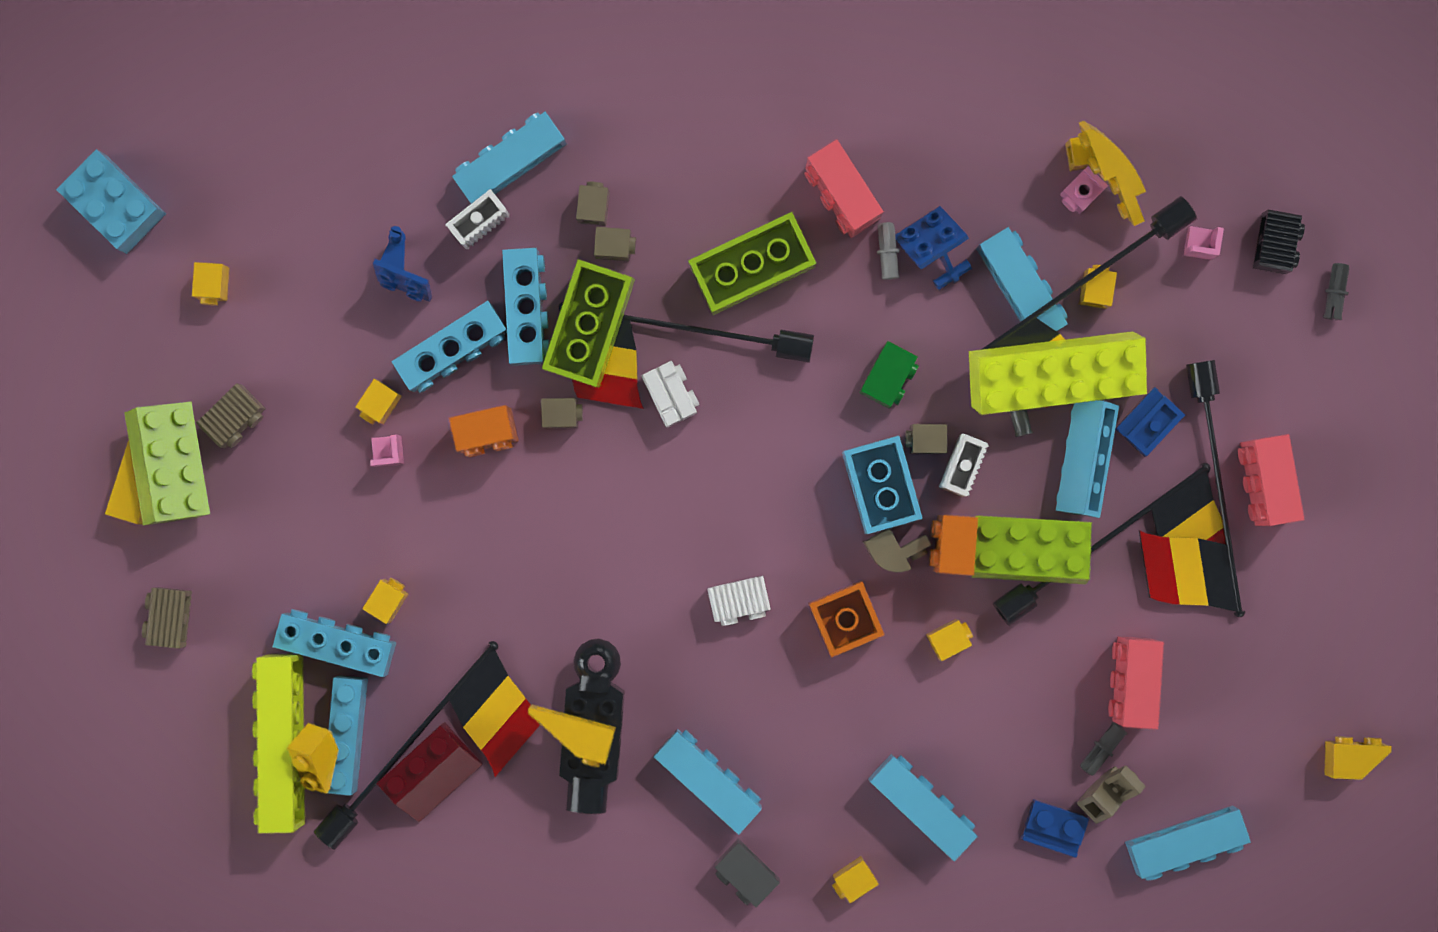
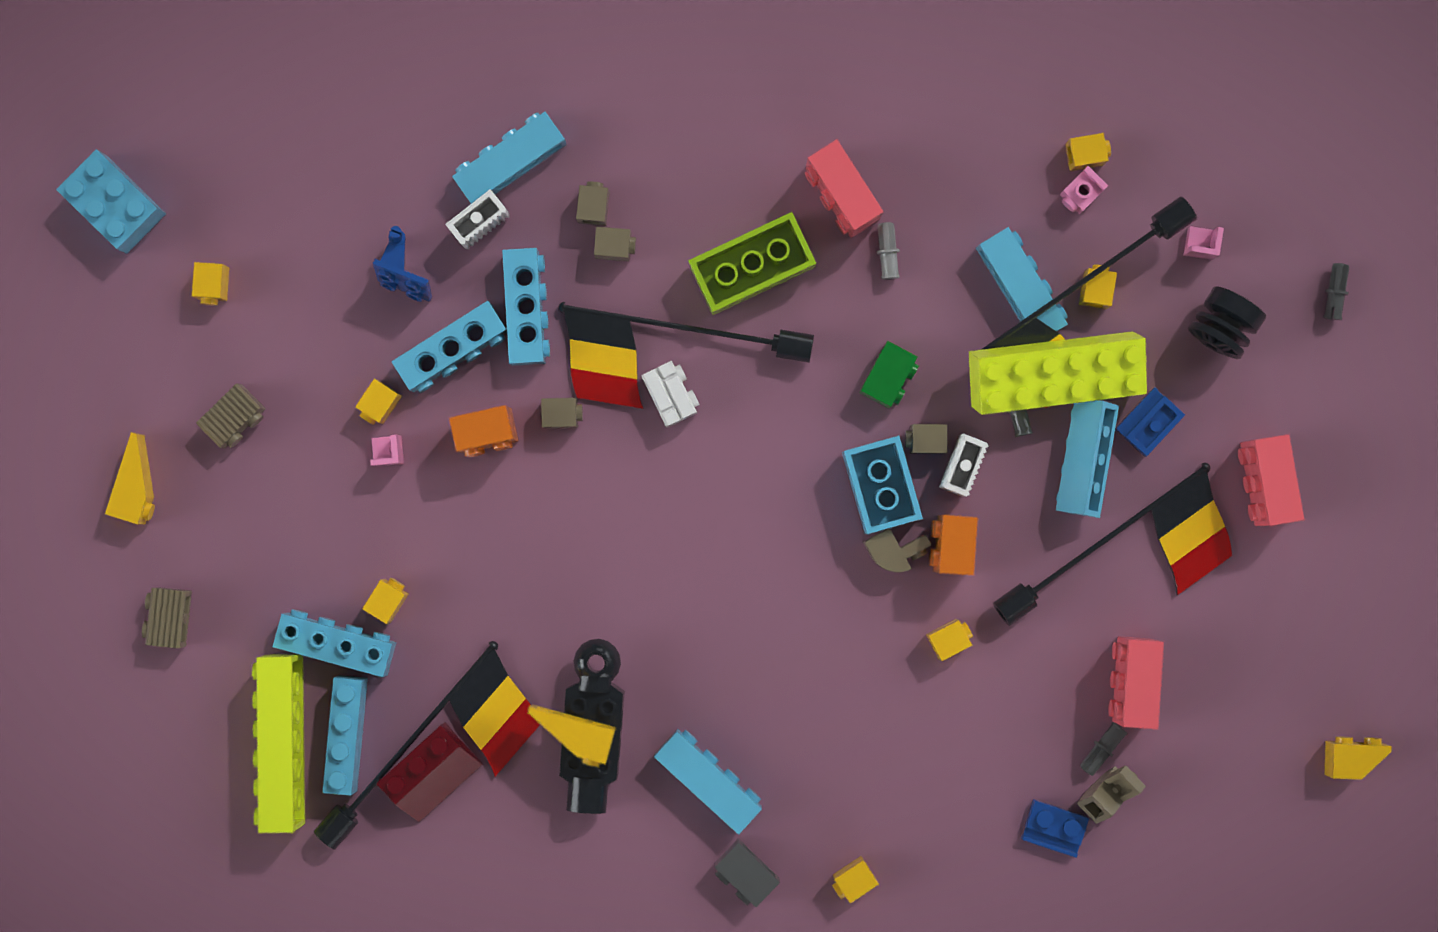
lime brick [124,402,210,526] -> none
yellow slope [287,723,339,794] -> none
lime brick [542,259,635,387] -> none
white brick [707,576,771,626] -> none
orange brick [808,581,885,657] -> none
medium azure brick [868,754,978,861] -> none
blue plate [895,206,972,291] -> none
lime brick [971,516,1092,584] -> none
yellow slope [1078,120,1146,226] -> none
medium azure brick [1125,806,1251,881] -> none
flag [1139,360,1245,617] -> none
black brick [1253,209,1305,274] -> none
none -> black wheel [1188,286,1266,359]

